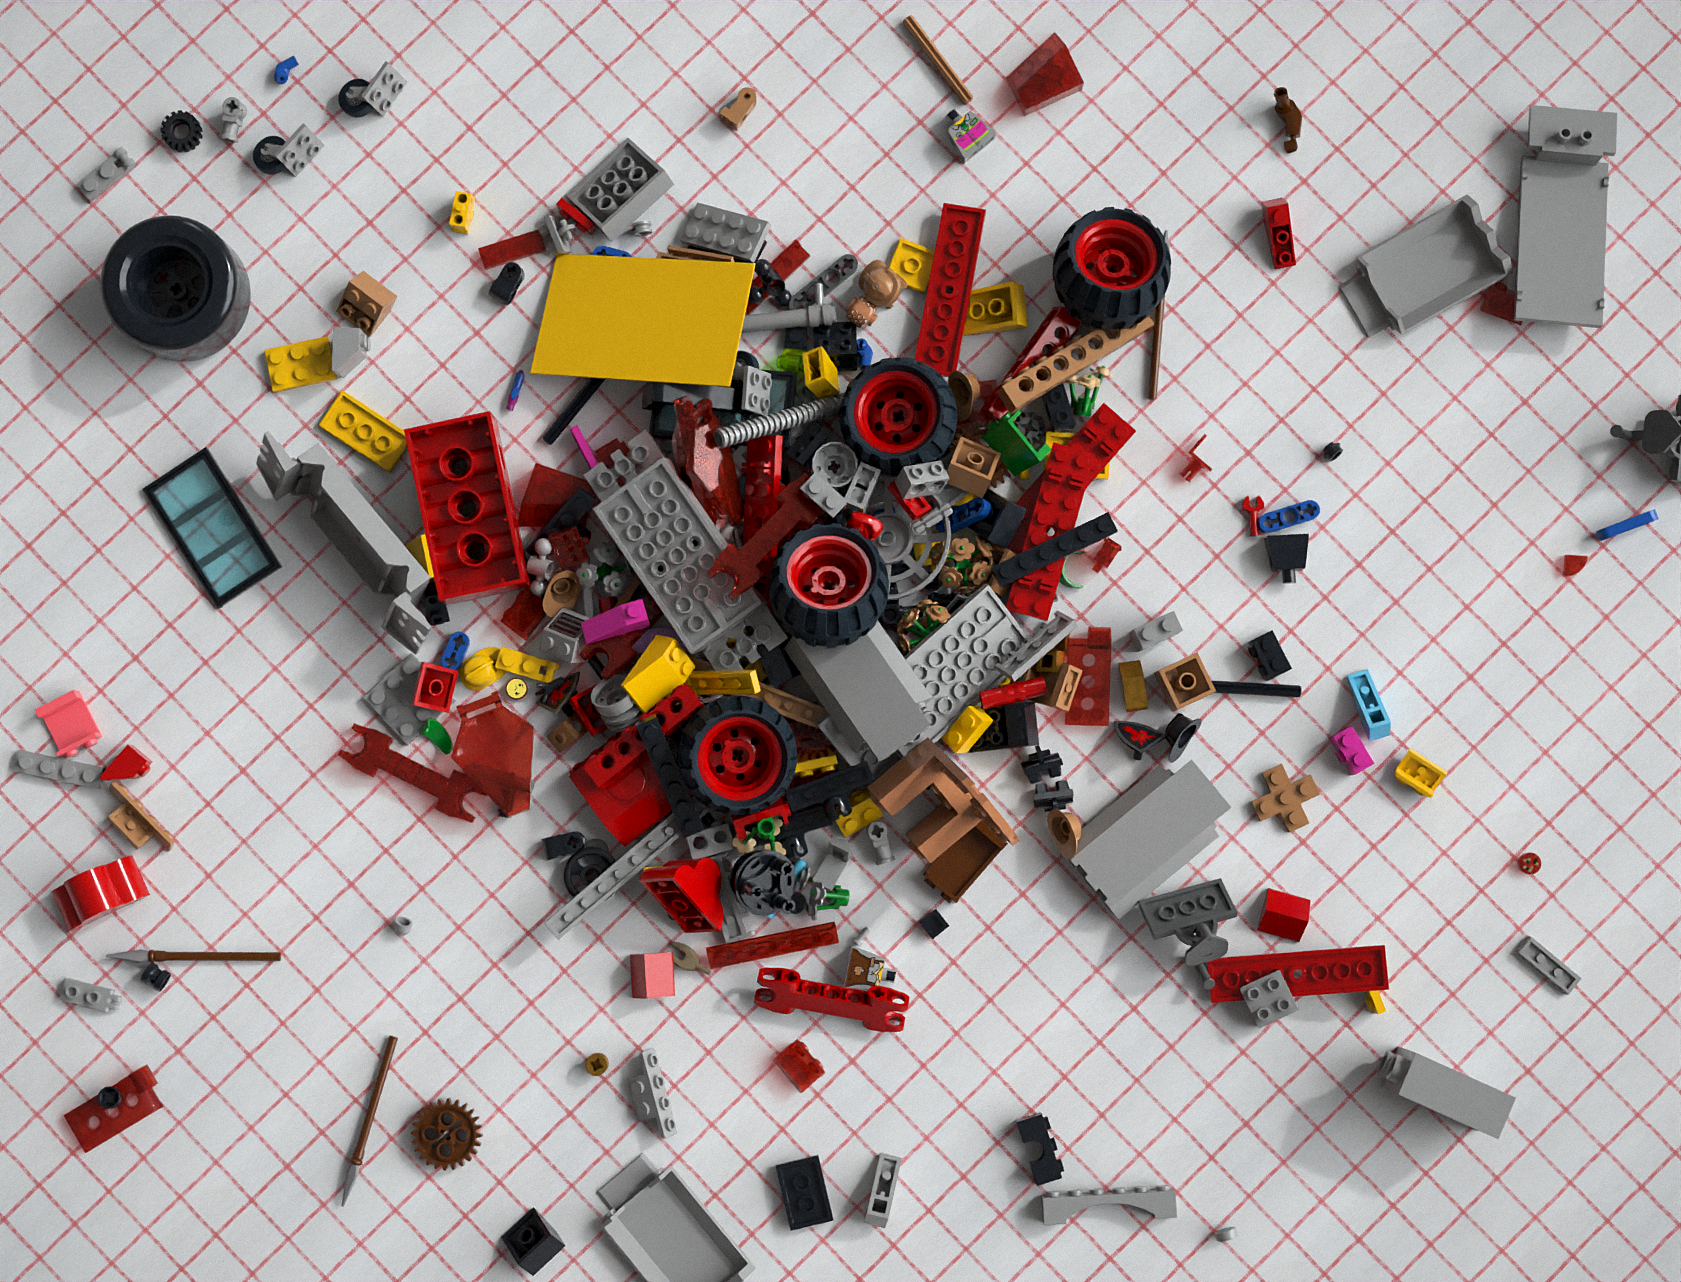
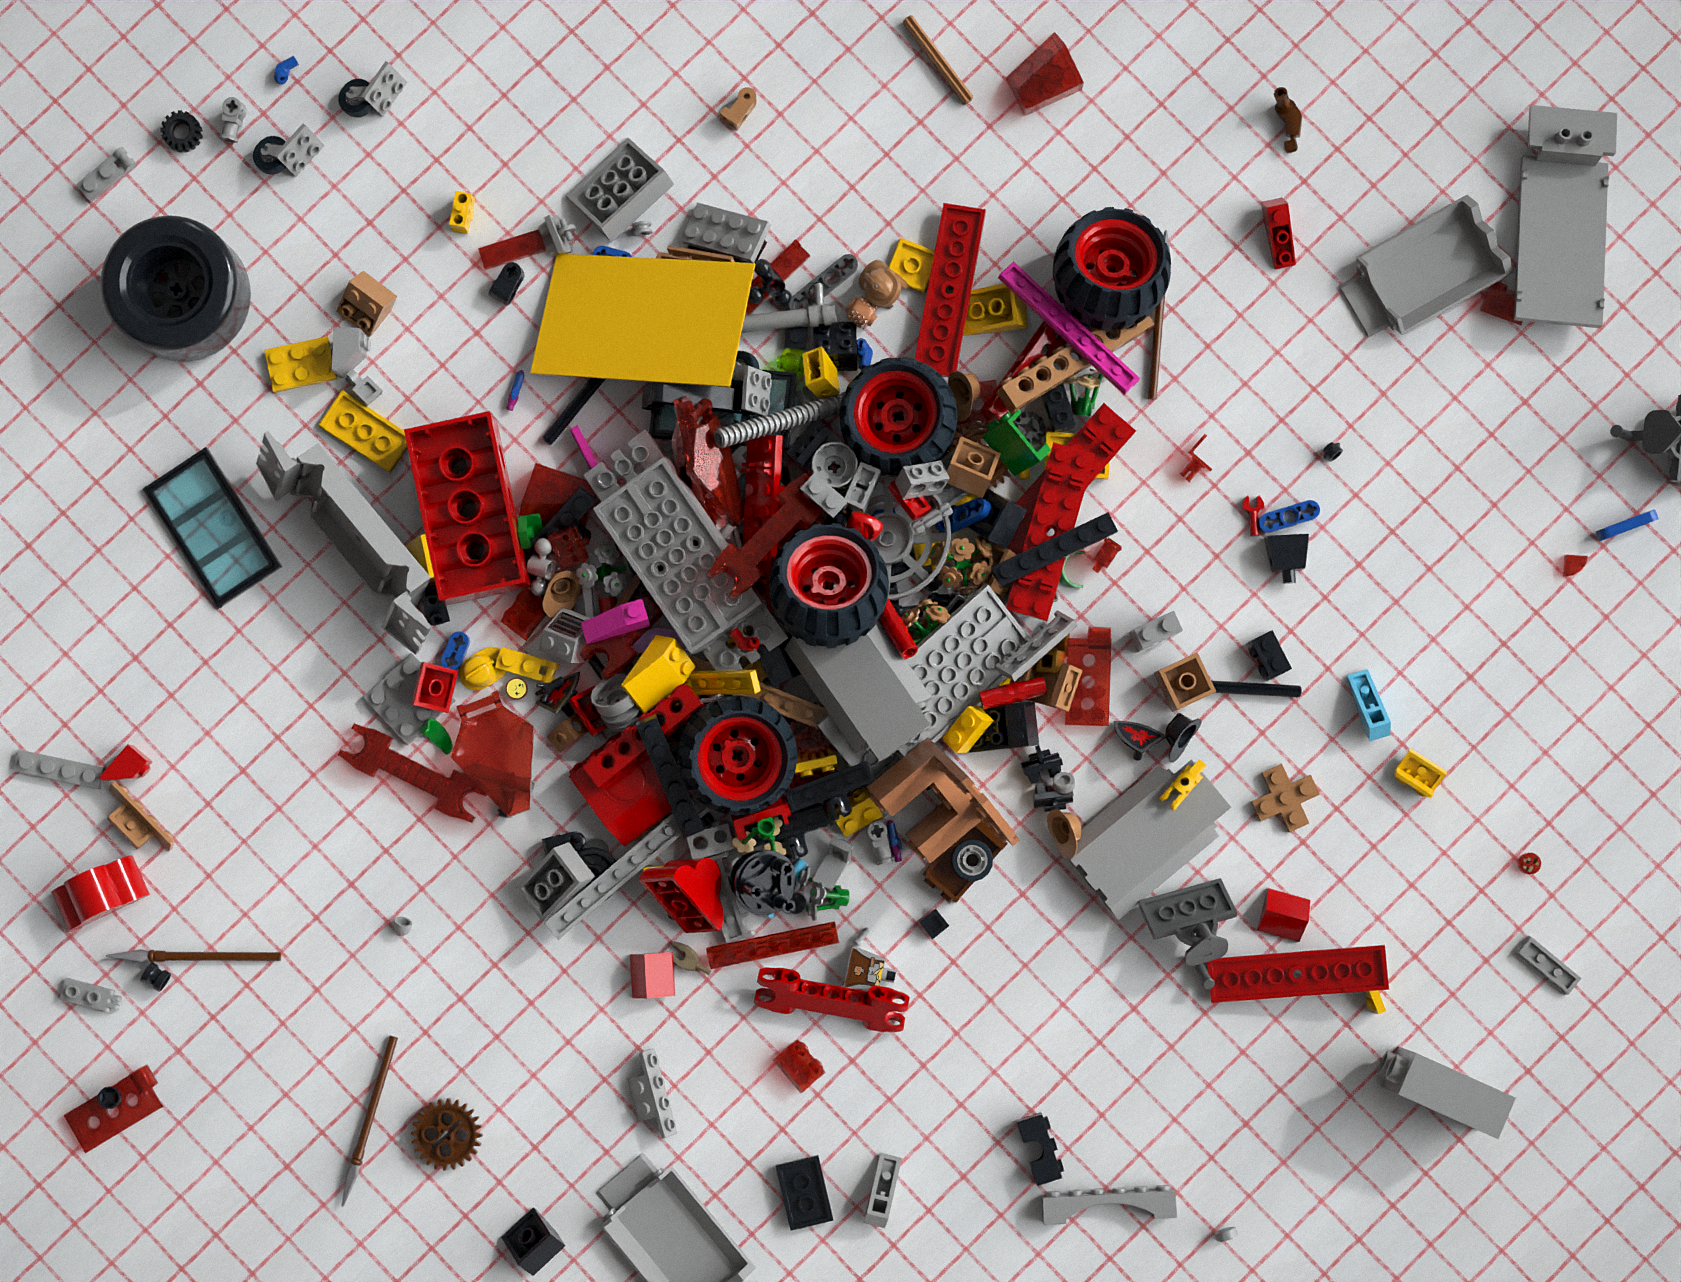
coral panel [35,690,102,759] -> none
red plate [556,197,597,235] -> none
pearl gold wheel [585,1053,609,1076] -> none
clear red brick [595,438,630,469] -> none
torso [945,109,996,164] -> none
pearl gold slope [1119,660,1148,712] -> none
light grey bracket [1240,970,1299,1028] -> none
dark pink brick [1329,726,1375,775] -> none
none -> light grey plate [345,369,383,407]
none -> light grey brick [516,842,595,921]
none -> green bracket [518,513,543,549]
none -> red arm [729,627,760,651]
none -> red axle [879,599,918,659]
none -> blue piece [886,820,903,862]
none -> wheel [952,840,993,882]
none -> dark pink tile [998,261,1140,395]
none -> light grey tile [1053,772,1075,794]
none -> yellow hinge [1159,759,1206,811]

